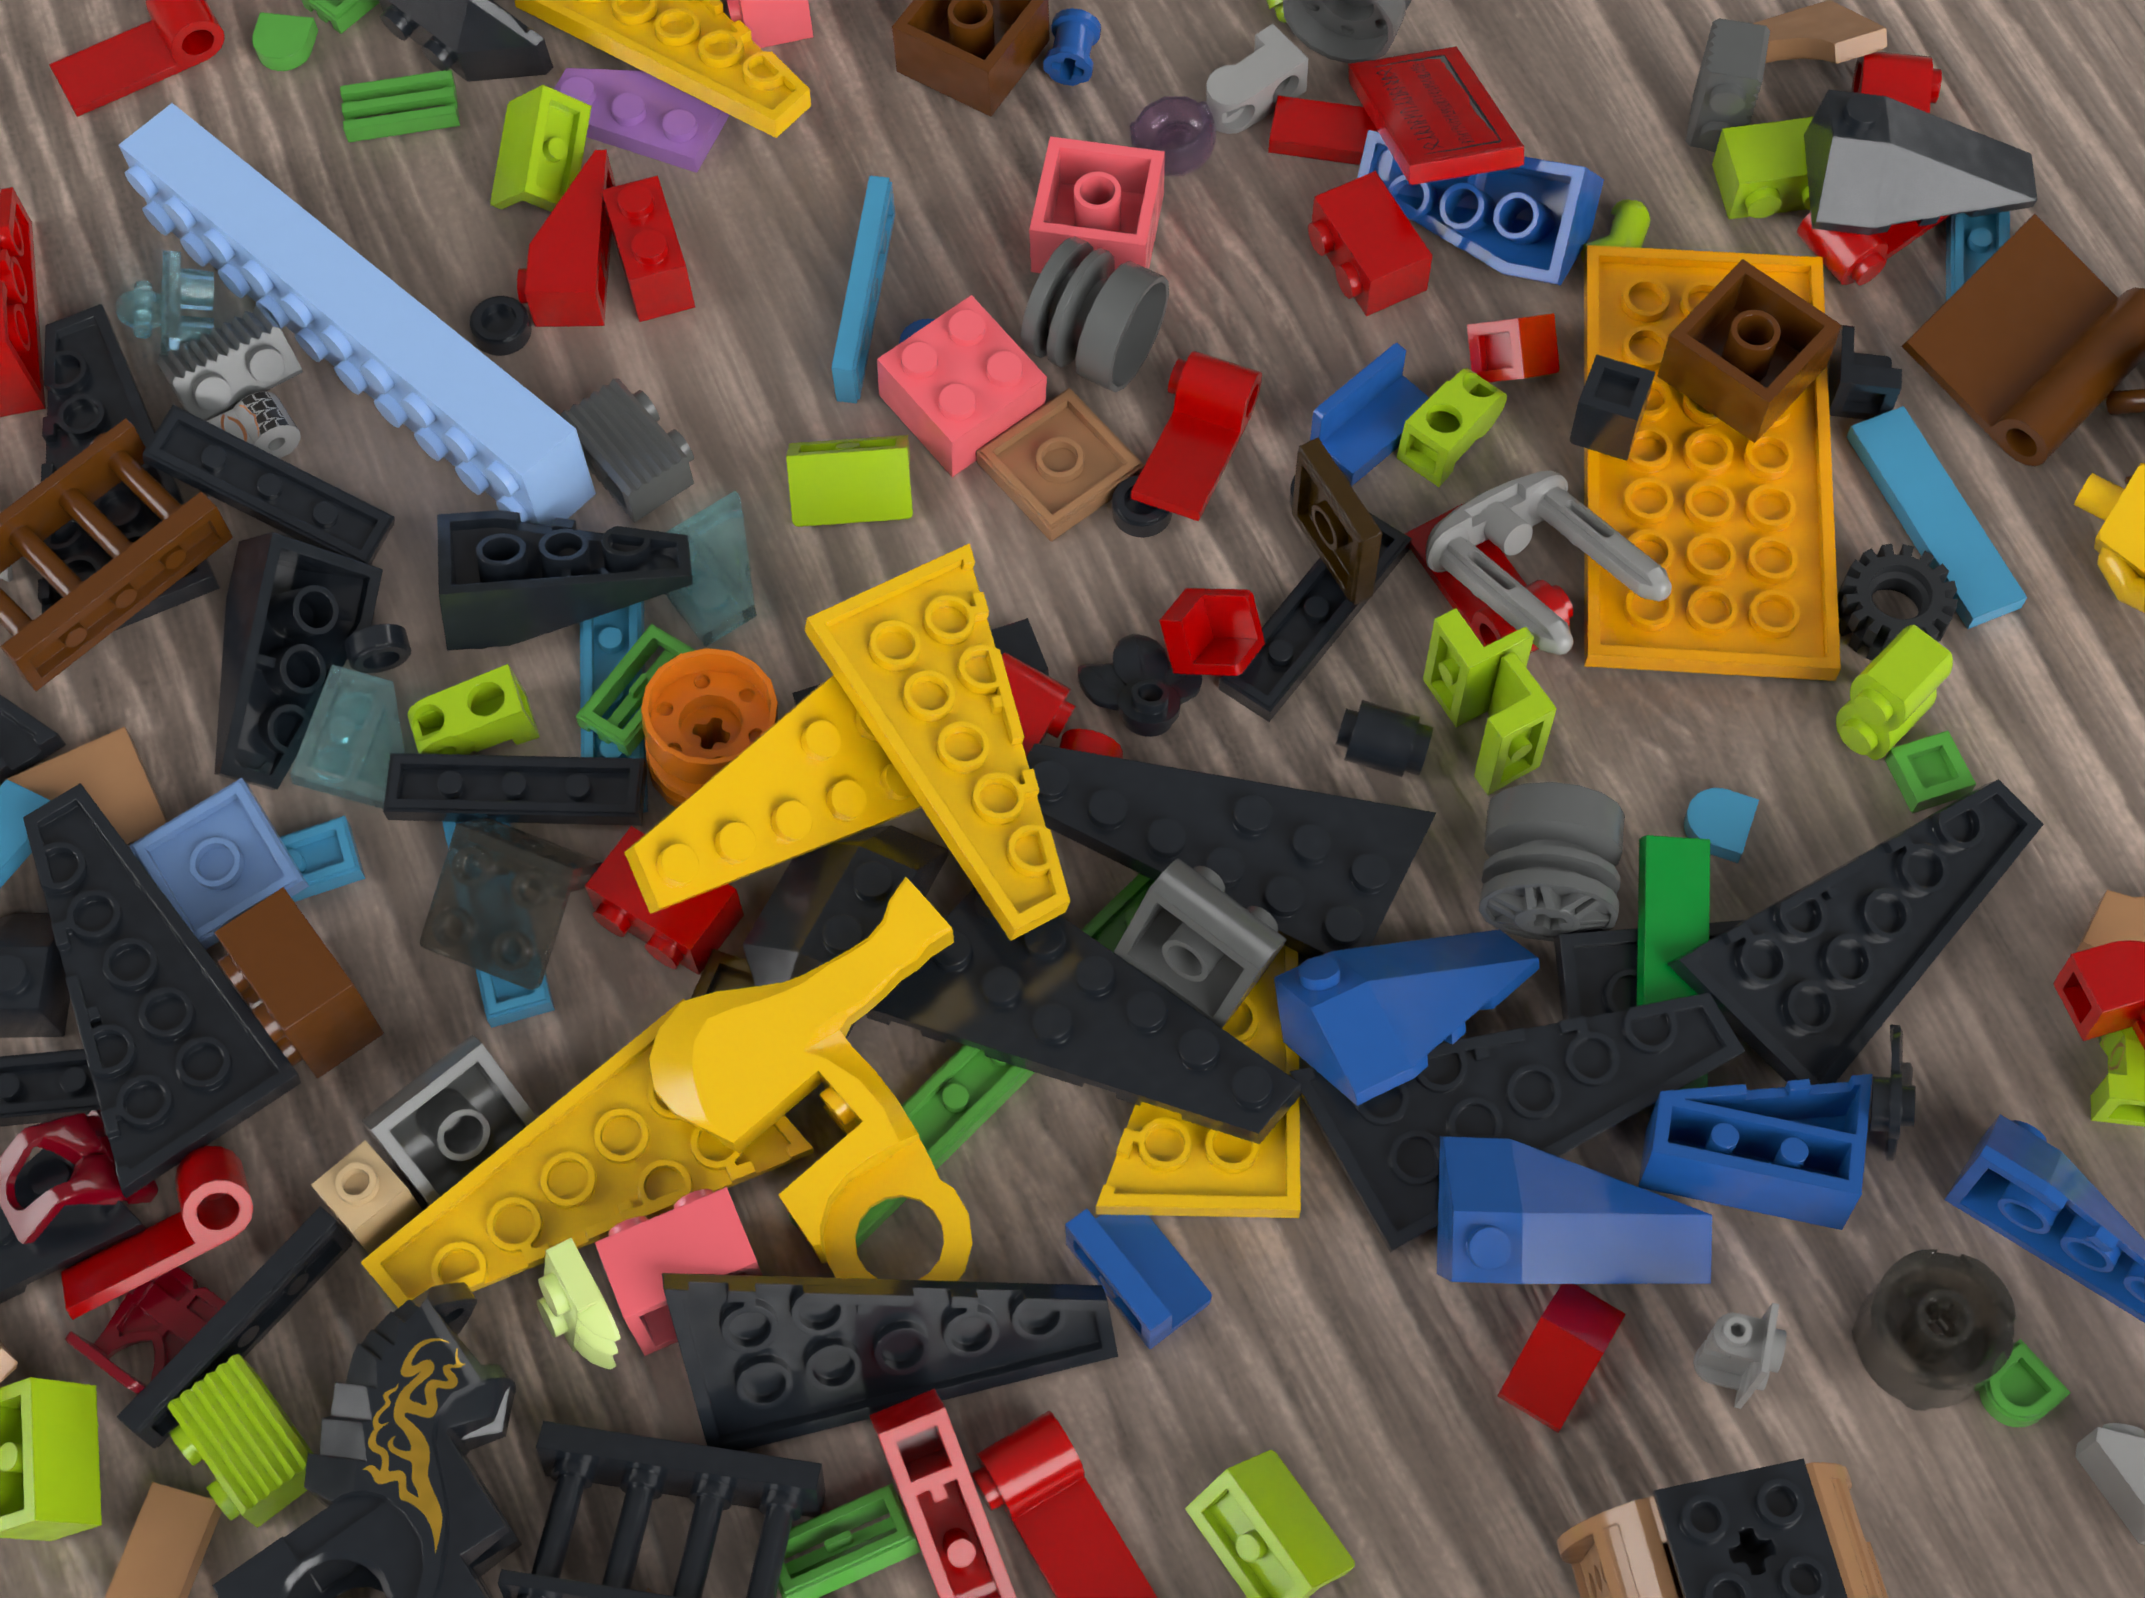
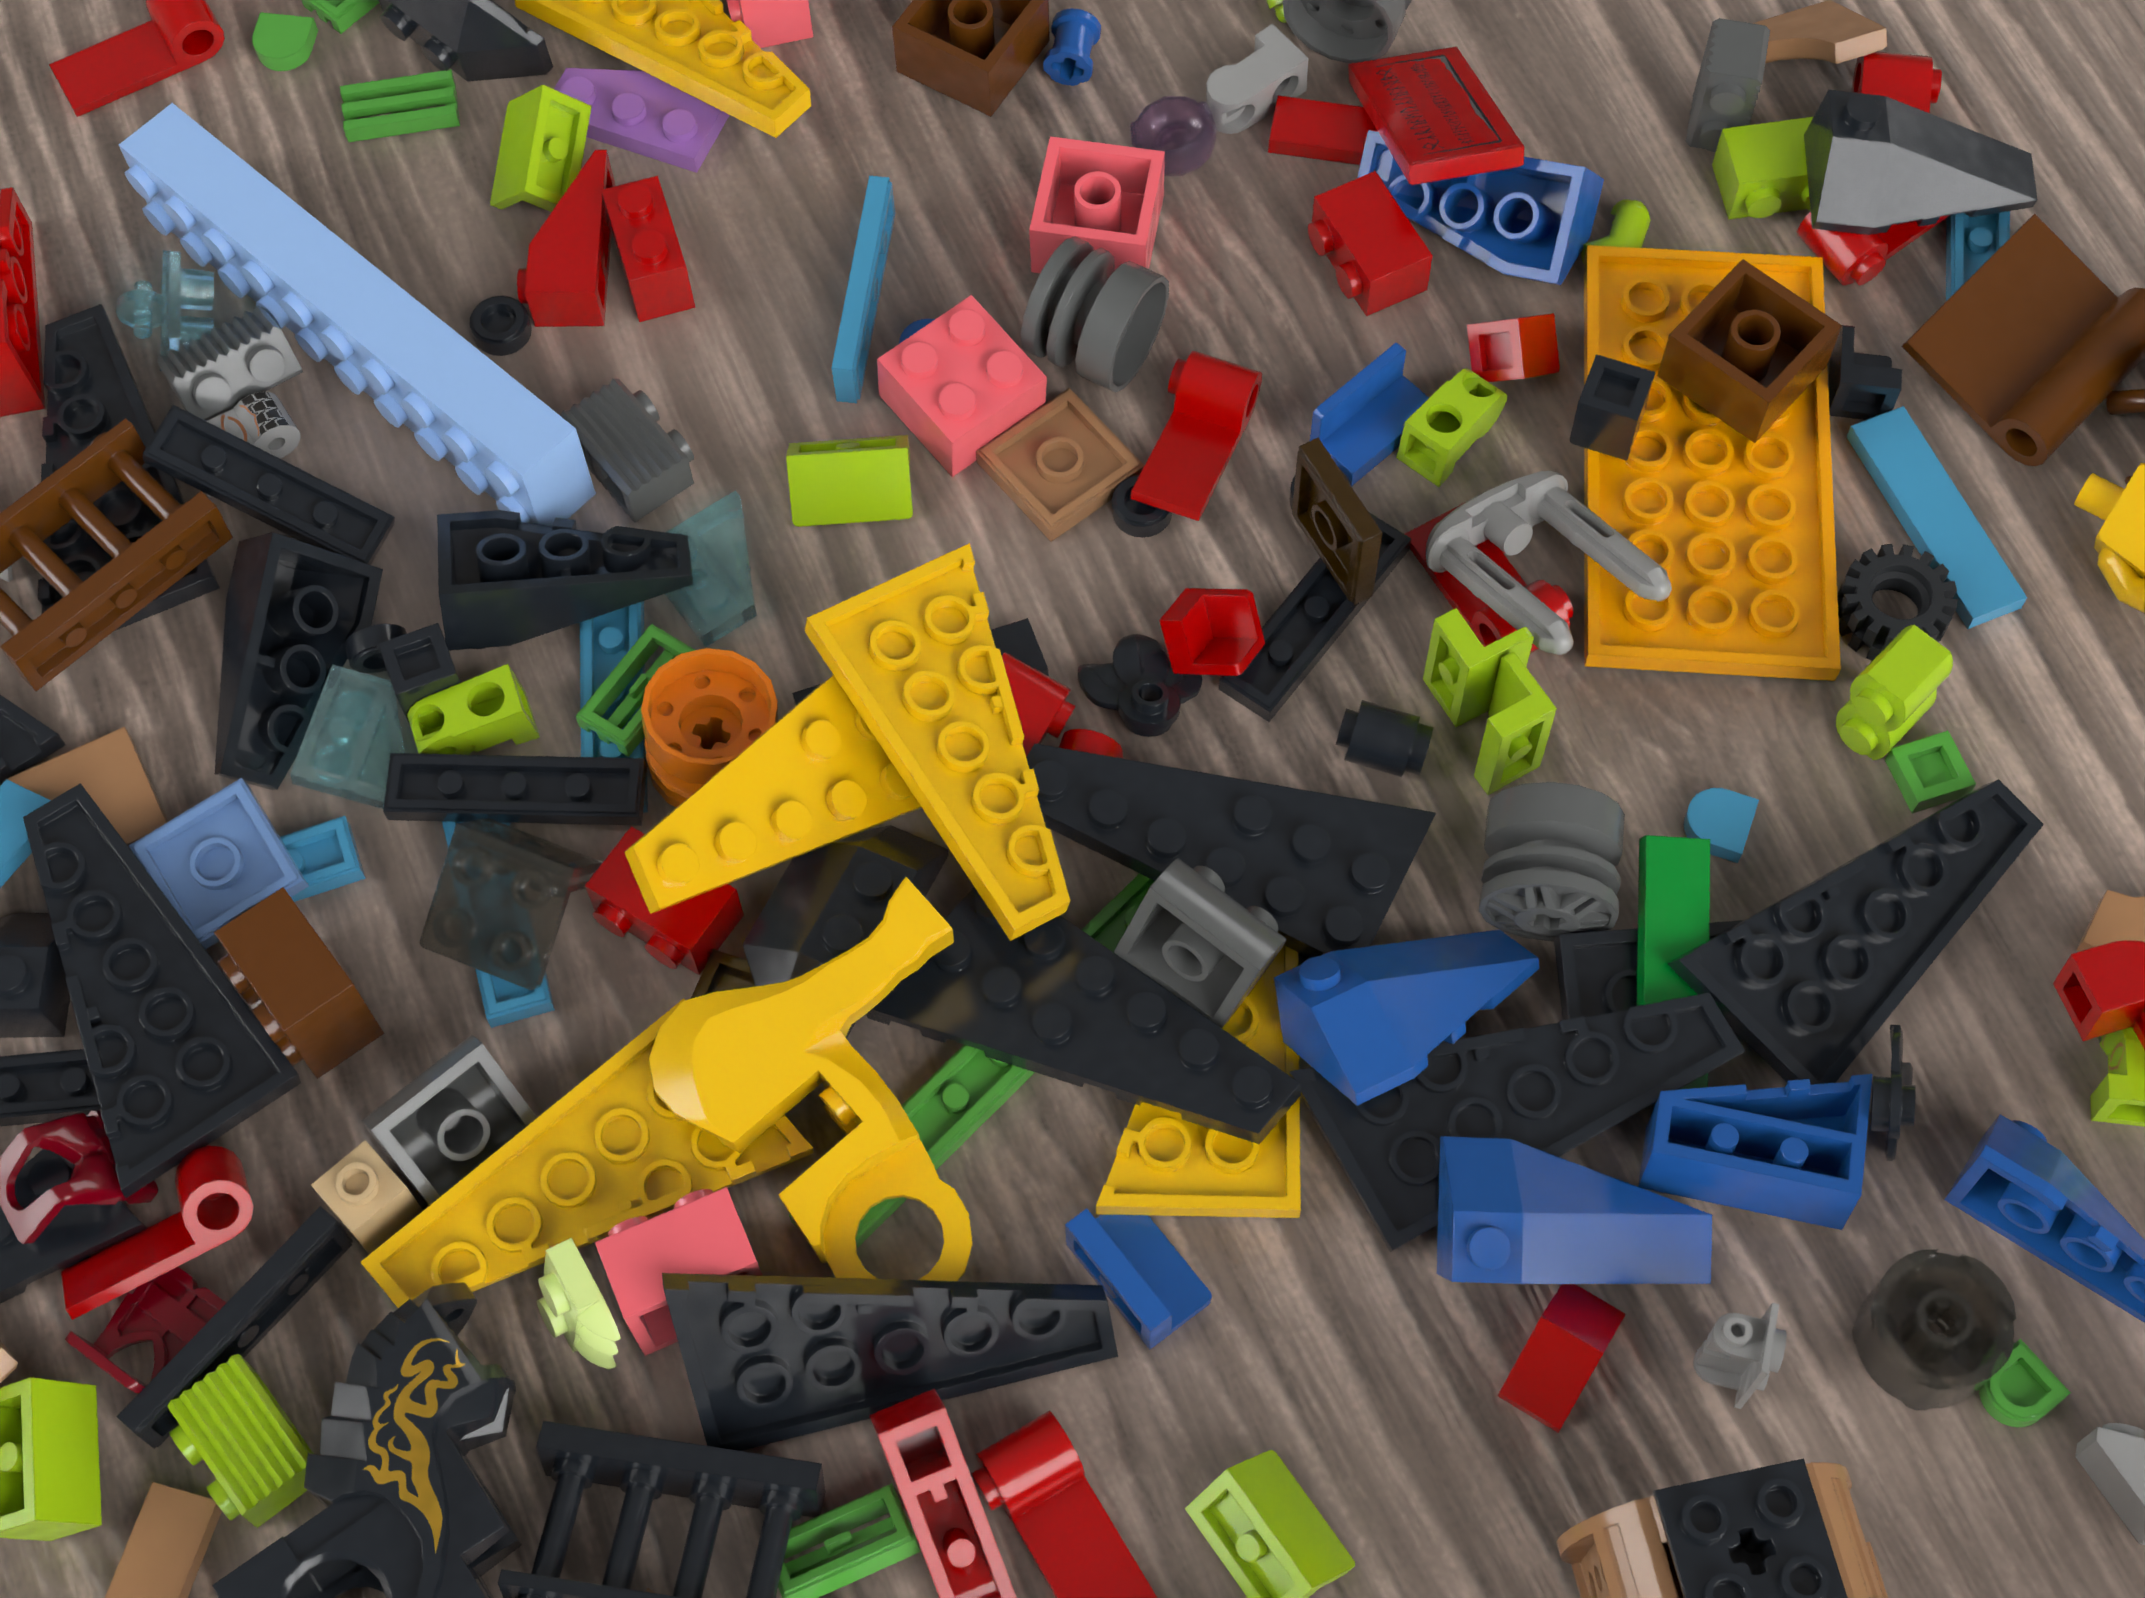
none -> black panel [378,623,461,724]

